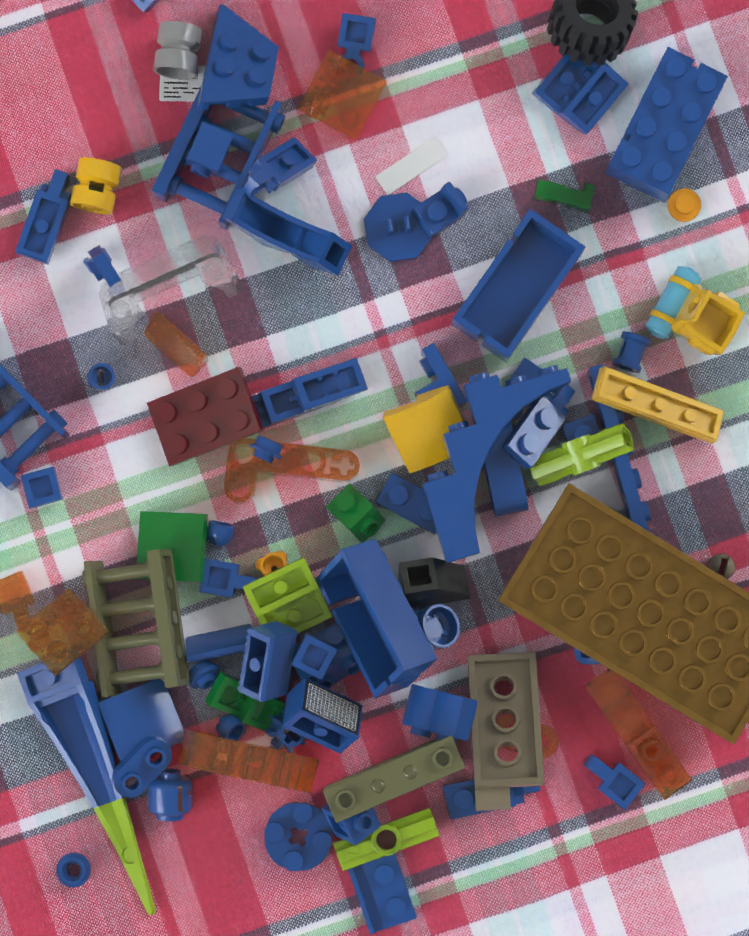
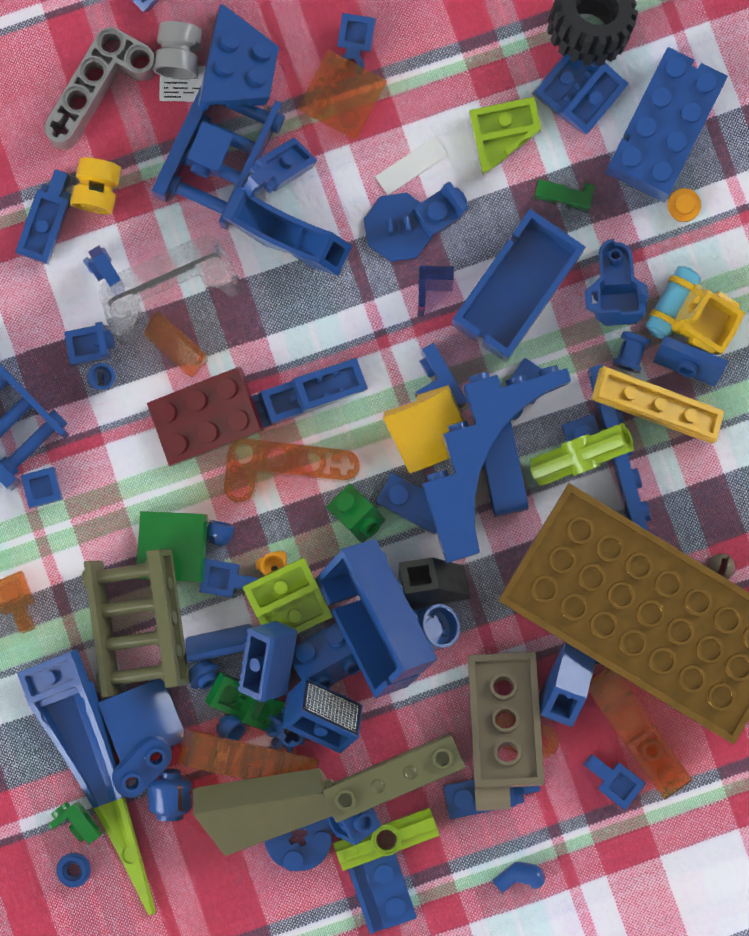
clear orange hinge [16,588,109,676] -> none
blue plate [250,435,283,463] -> none
blue plate [291,633,338,680] -> none
blue brick [402,684,478,744] -> none
hinge [502,385,575,469] -> none
none -> light grey beam [44,27,156,150]
none -> green bracket [48,801,104,845]
none -> blue bracket [64,322,115,366]
none -> olive slope [193,768,336,856]
none -> clear blue panel [417,265,454,316]
none -> lime wing [469,97,542,175]
none -> blue arm [492,861,545,894]
none -> blue slope [539,642,596,727]
none -> blue piece [585,239,649,326]
none -> blue plate [653,336,728,387]

